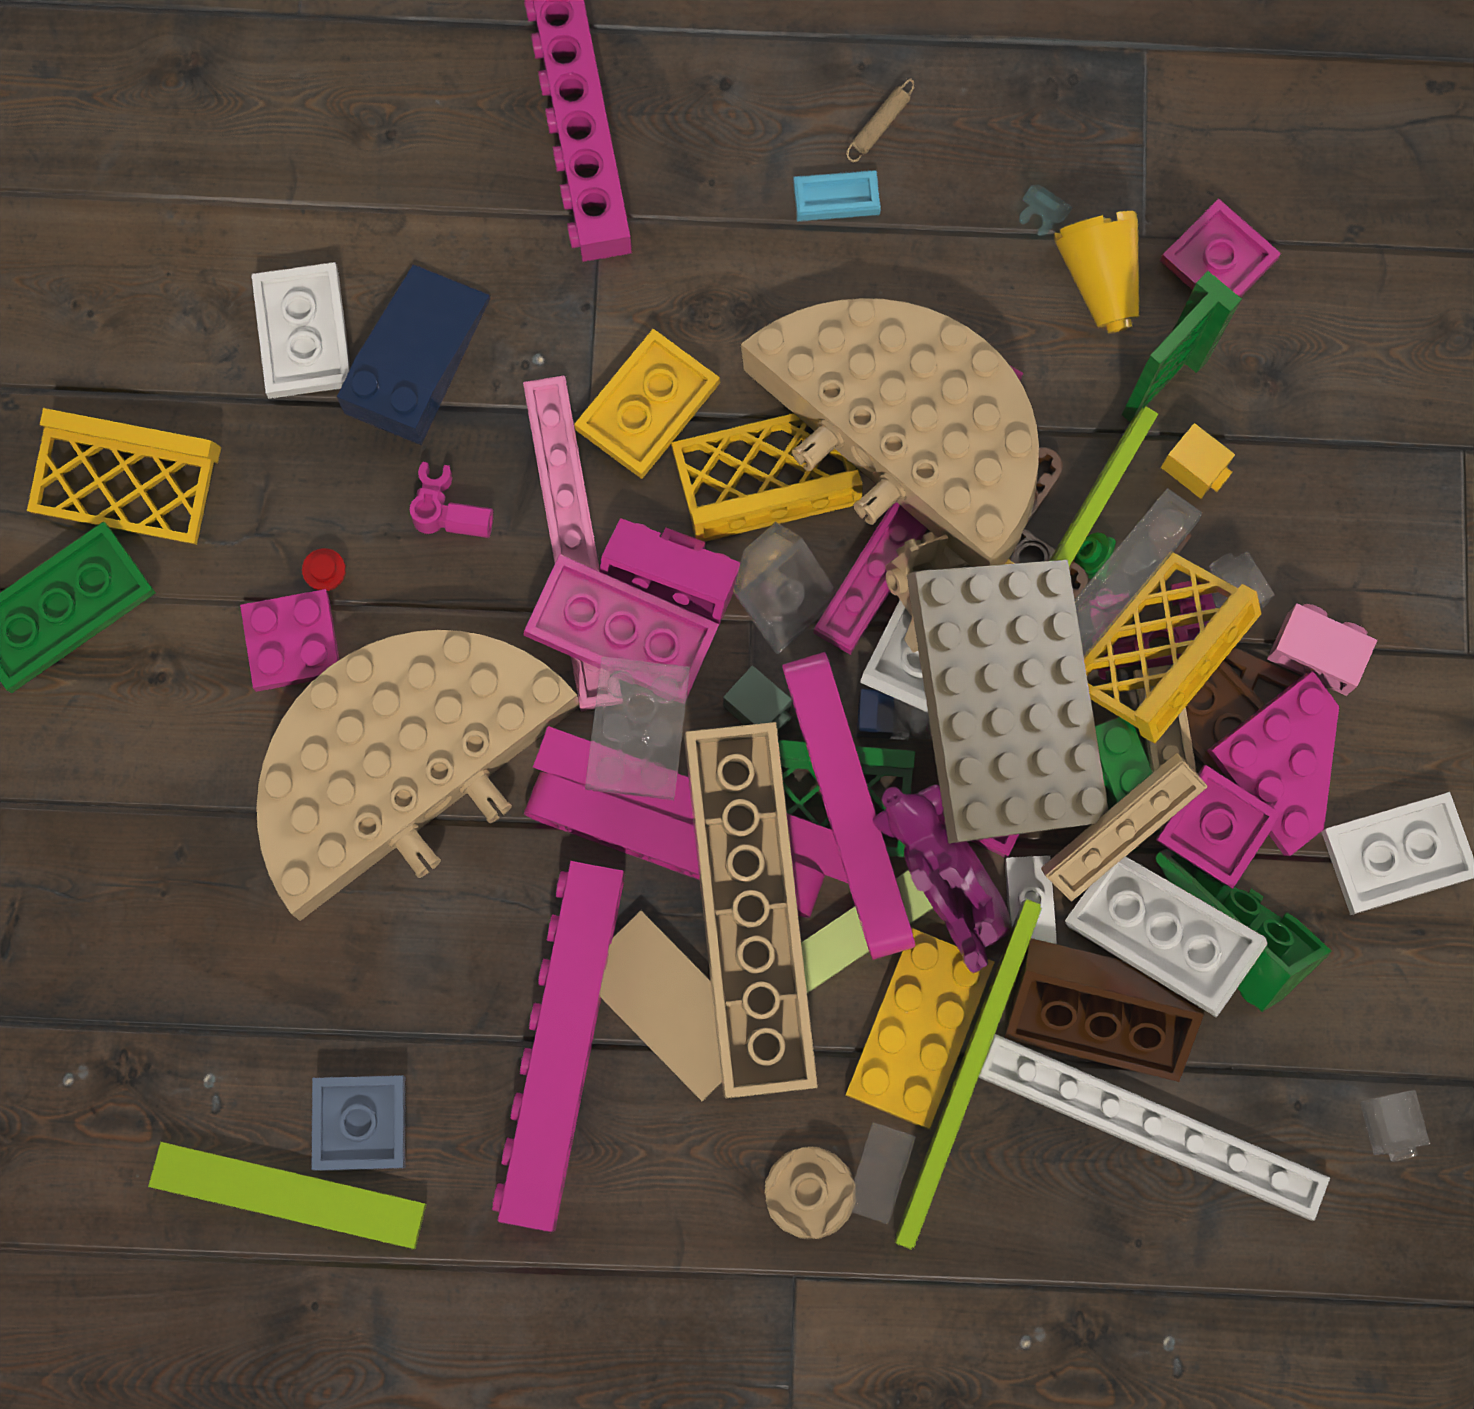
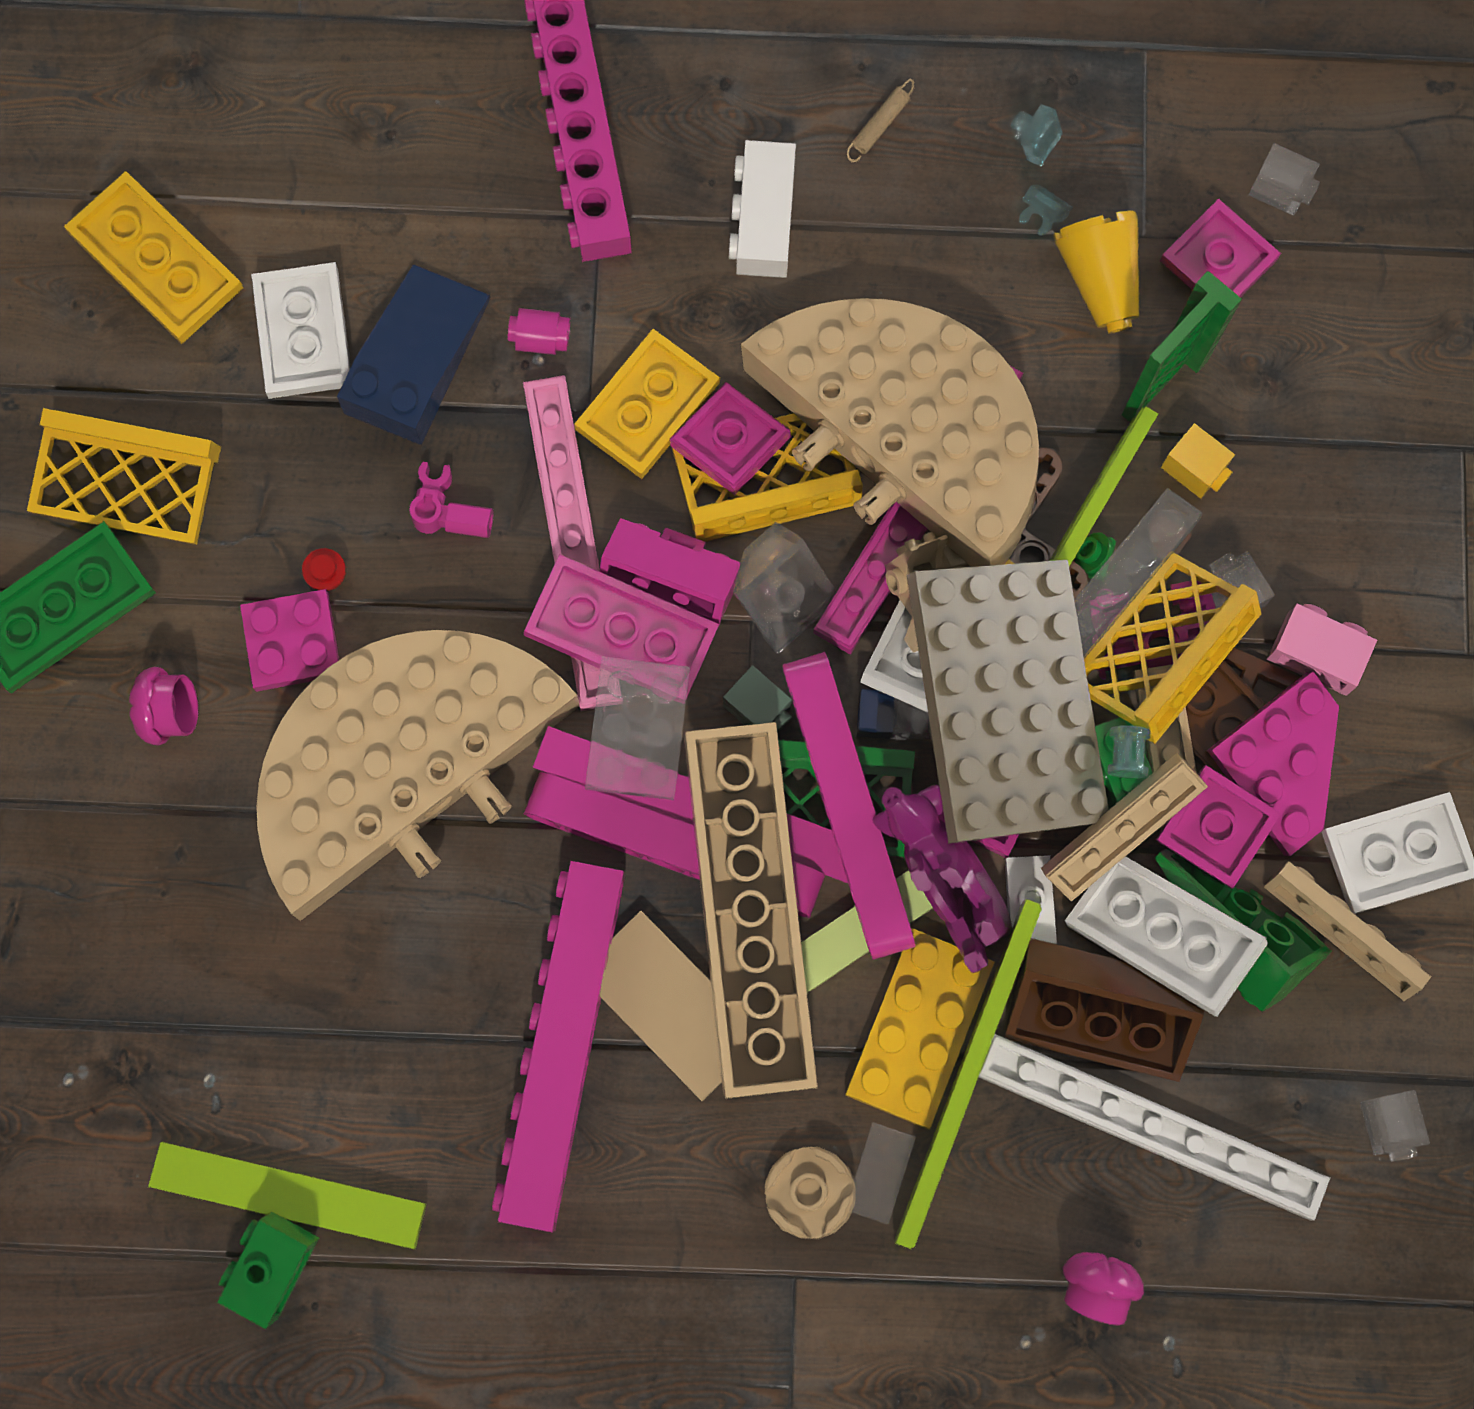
sand blue plate [312,1076,405,1171] -> none
medium azure tile [793,170,881,221] -> none
none -> yellow plate [64,171,243,344]
none -> dark pink piece [129,667,198,746]
none -> green brick [217,1212,319,1329]
none -> dark pink brick [508,308,570,355]
none -> dark pink tile [670,382,791,495]
none -> white brick [729,140,796,278]
none -> clear light blue tile [1010,104,1063,166]
none -> dark pink piece [1063,1252,1144,1325]
none -> clear light blue bush [1107,726,1151,778]
none -> clear brick [1249,143,1320,216]
none -> tan plate [1264,861,1431,1001]

